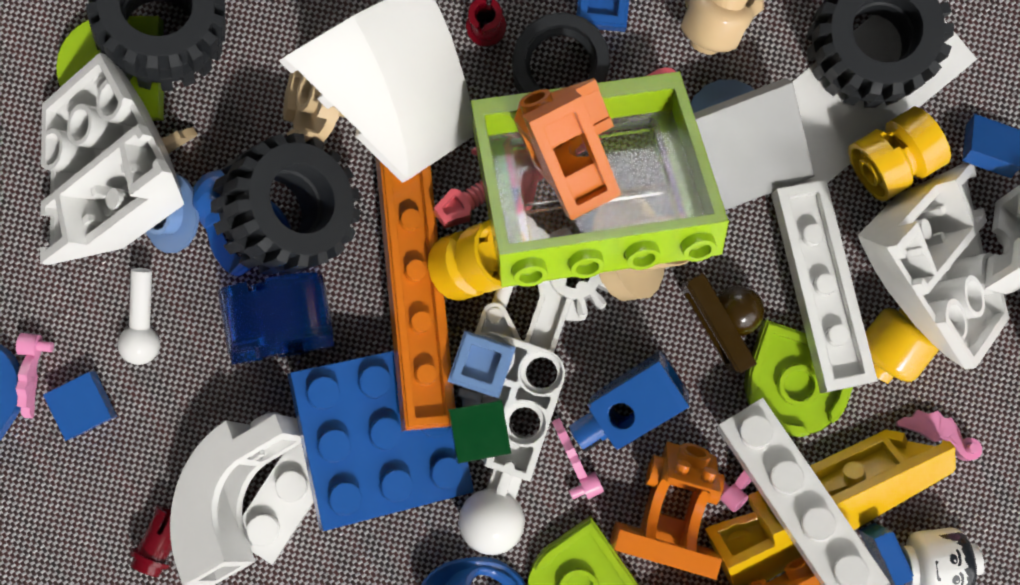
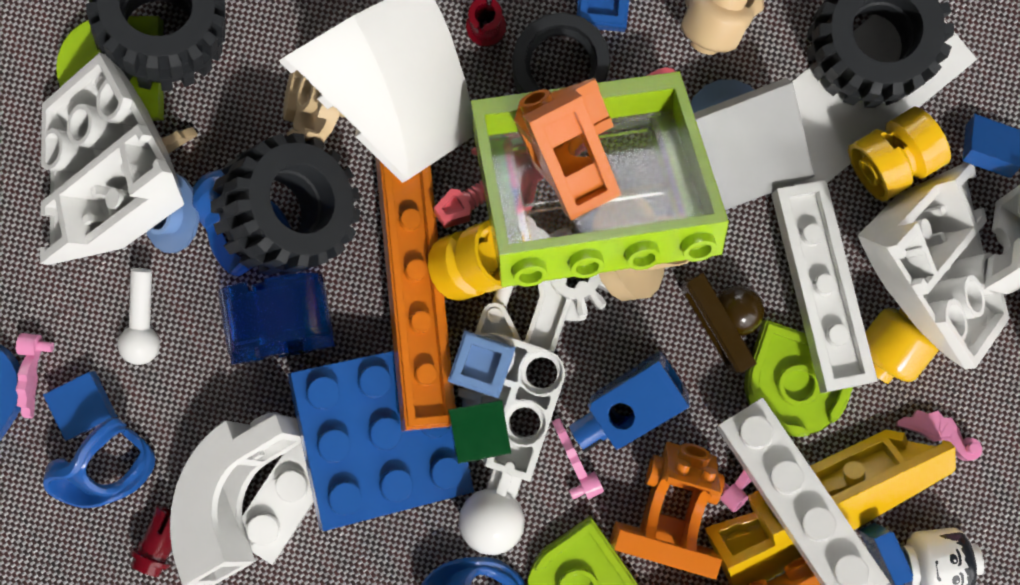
none -> blue piece [43,418,155,508]

